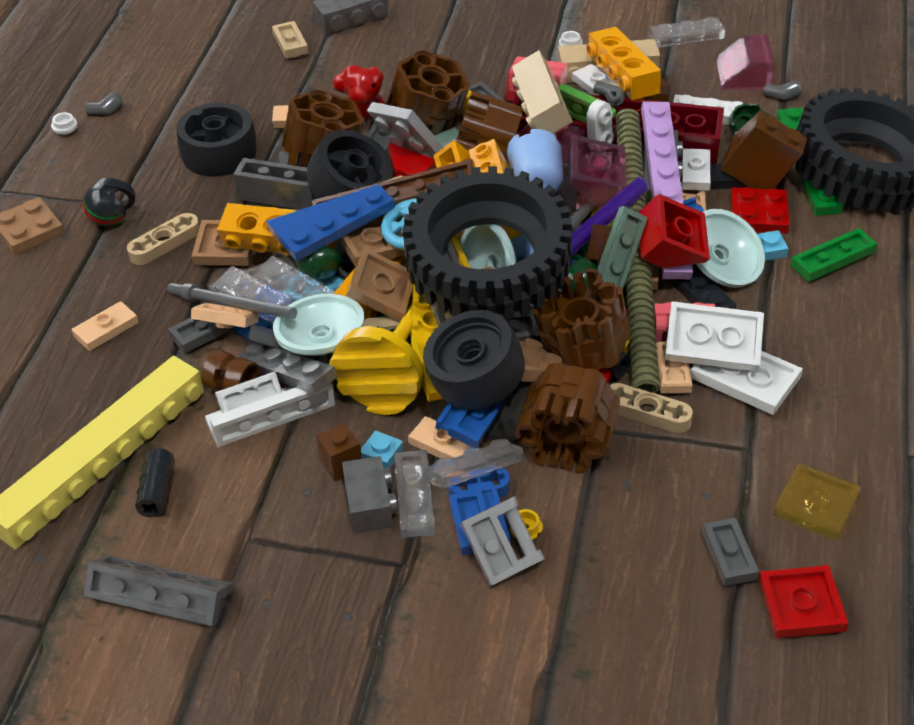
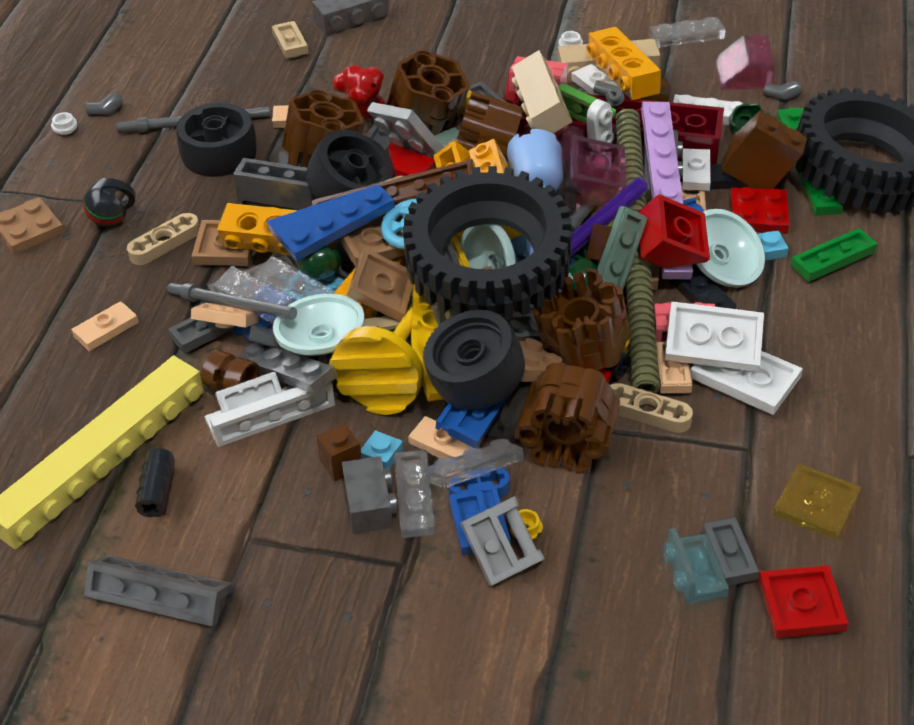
none -> dark grey bar [117,107,270,133]
none -> clear light blue bracket [663,528,729,604]

